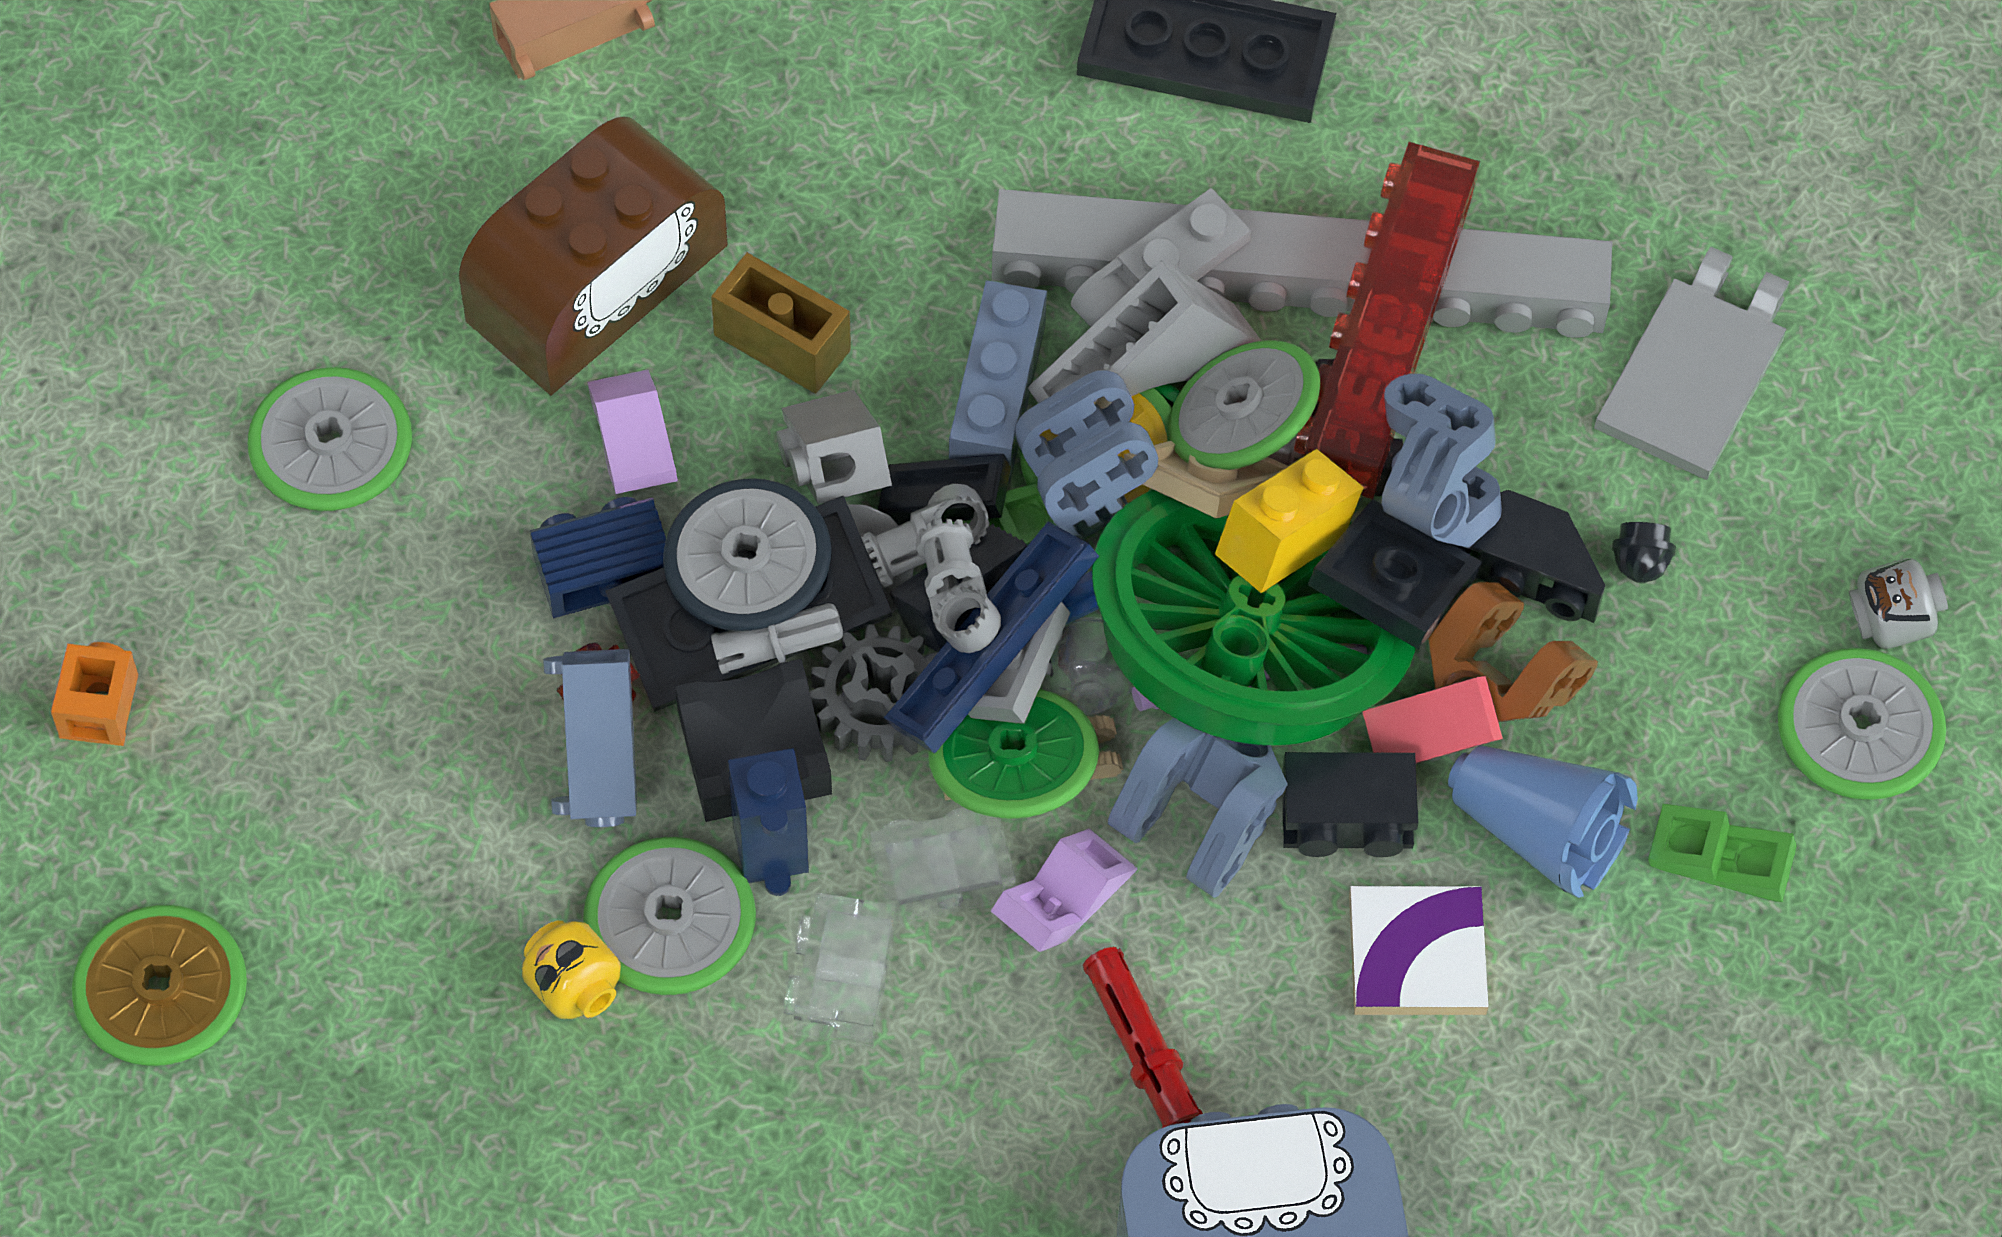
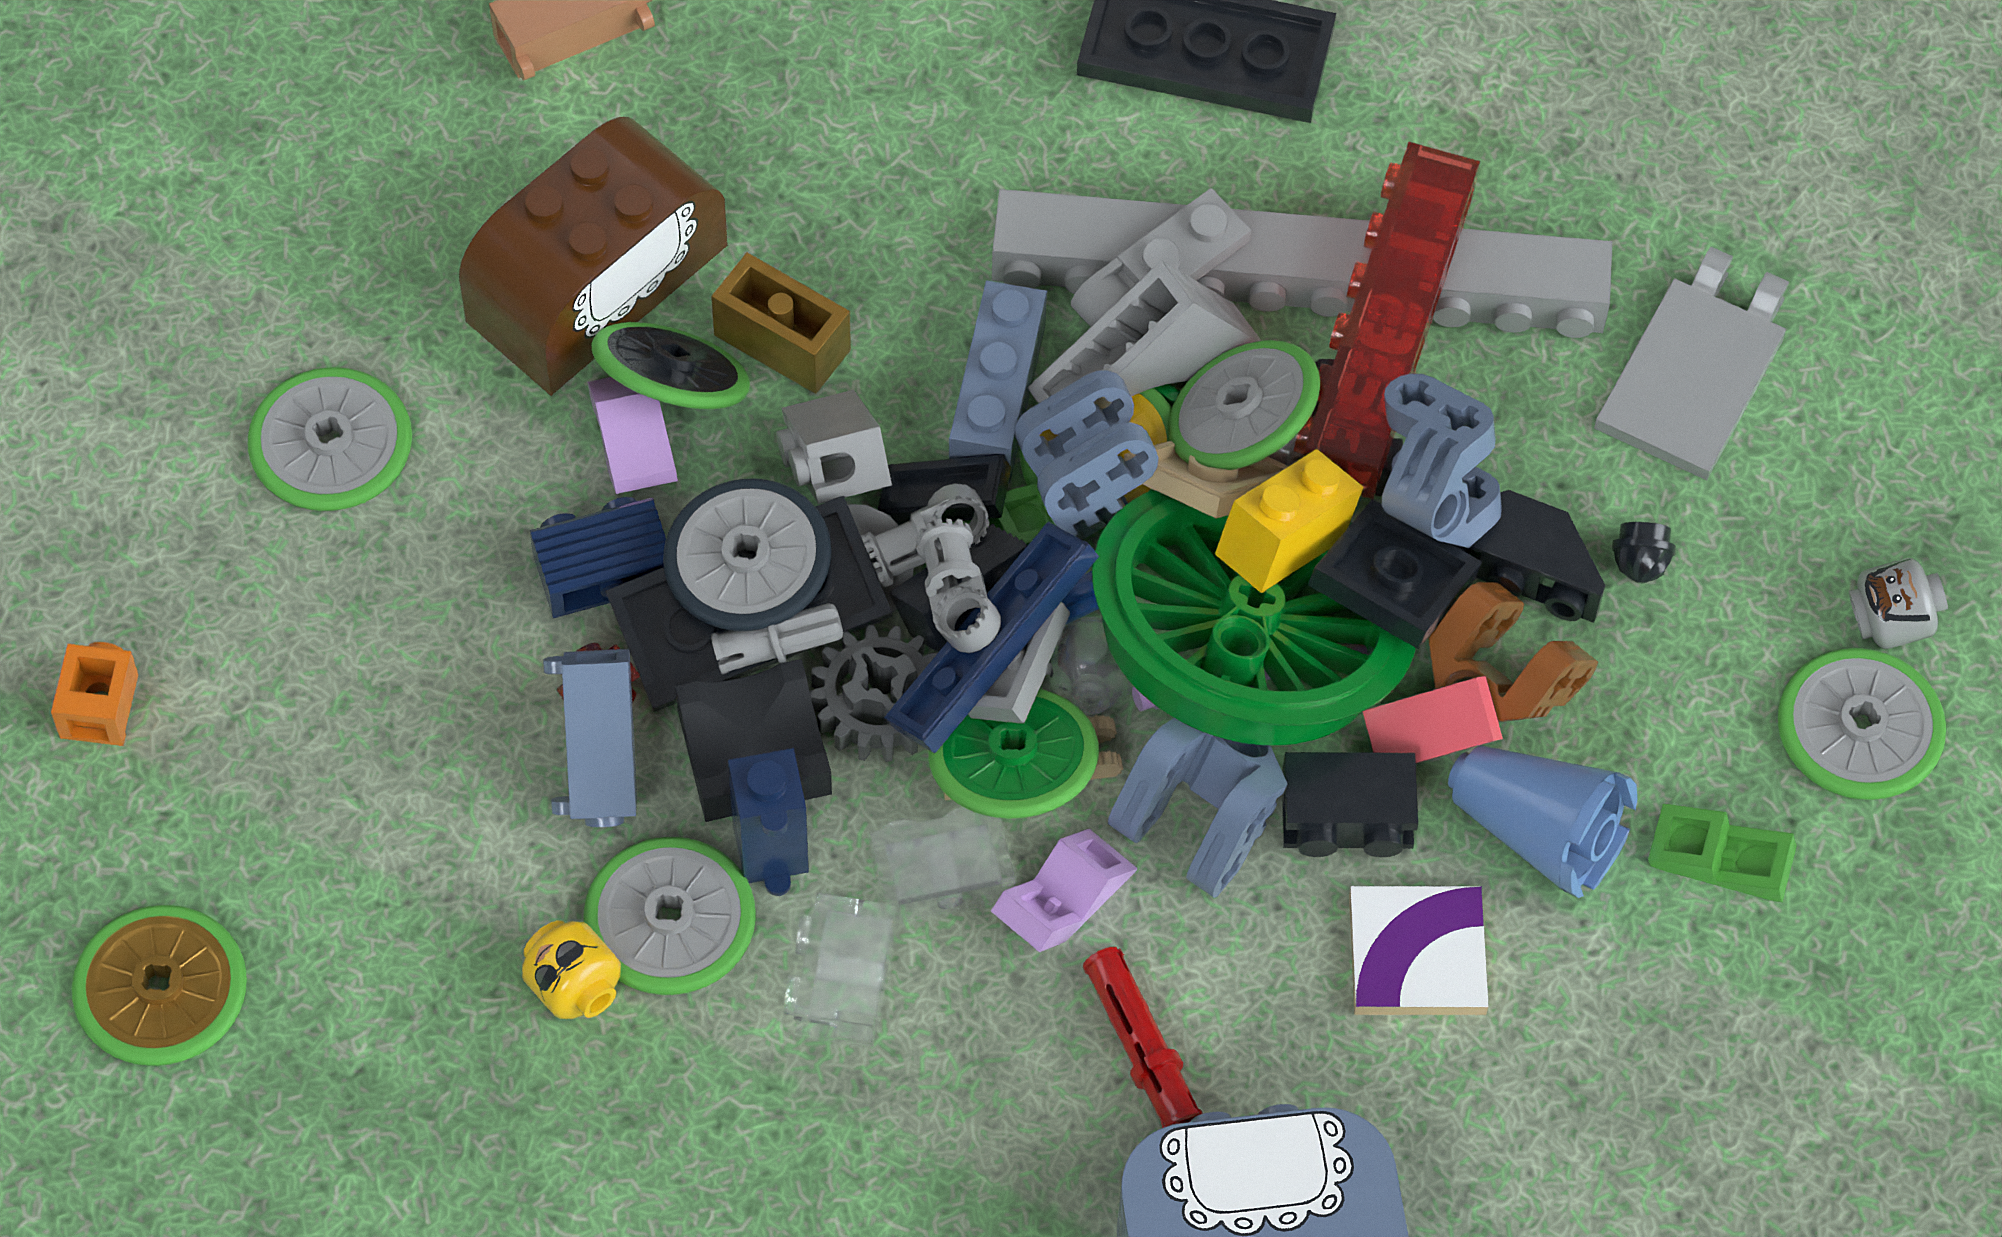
none -> wheel [592,322,750,409]

